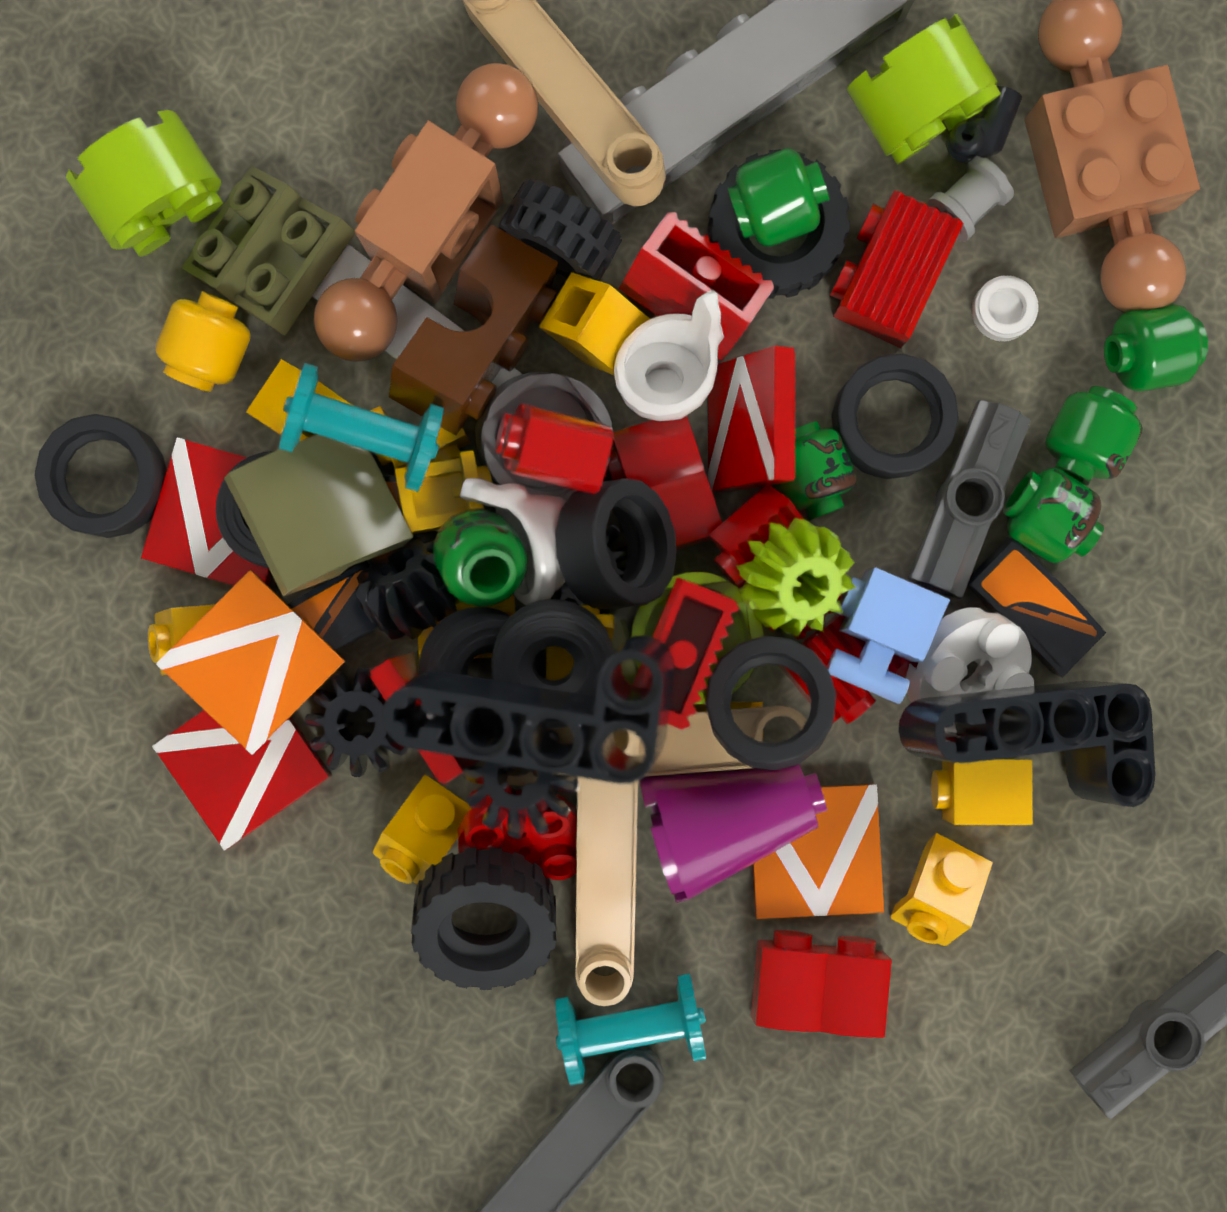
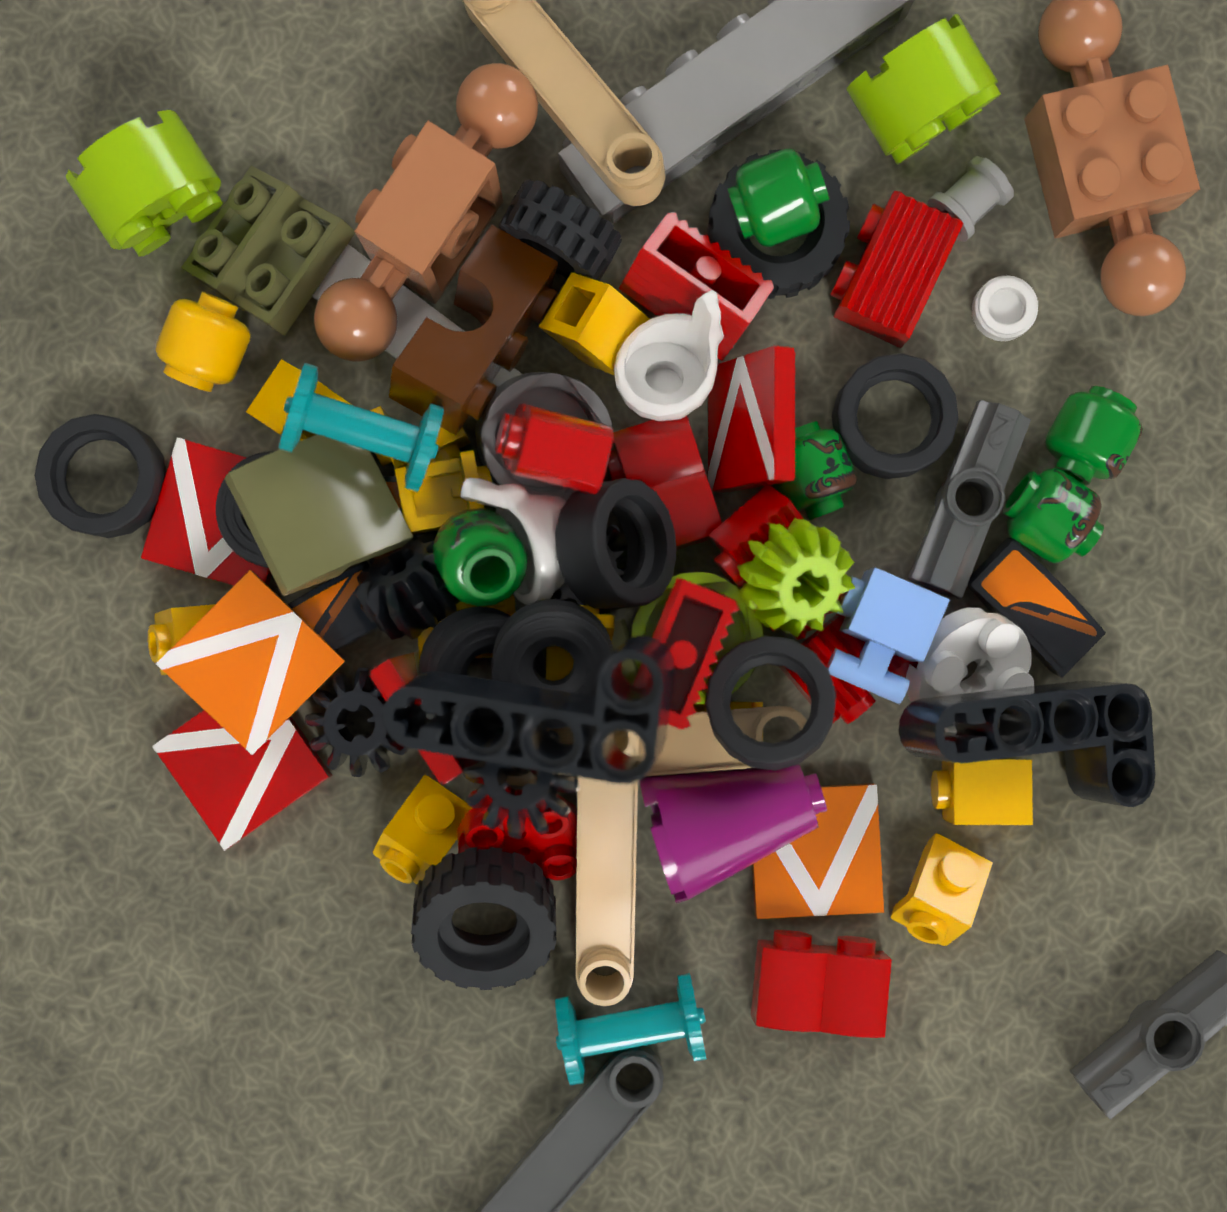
black arm [946,86,1022,164] -> none
green head [1104,304,1208,392] -> none

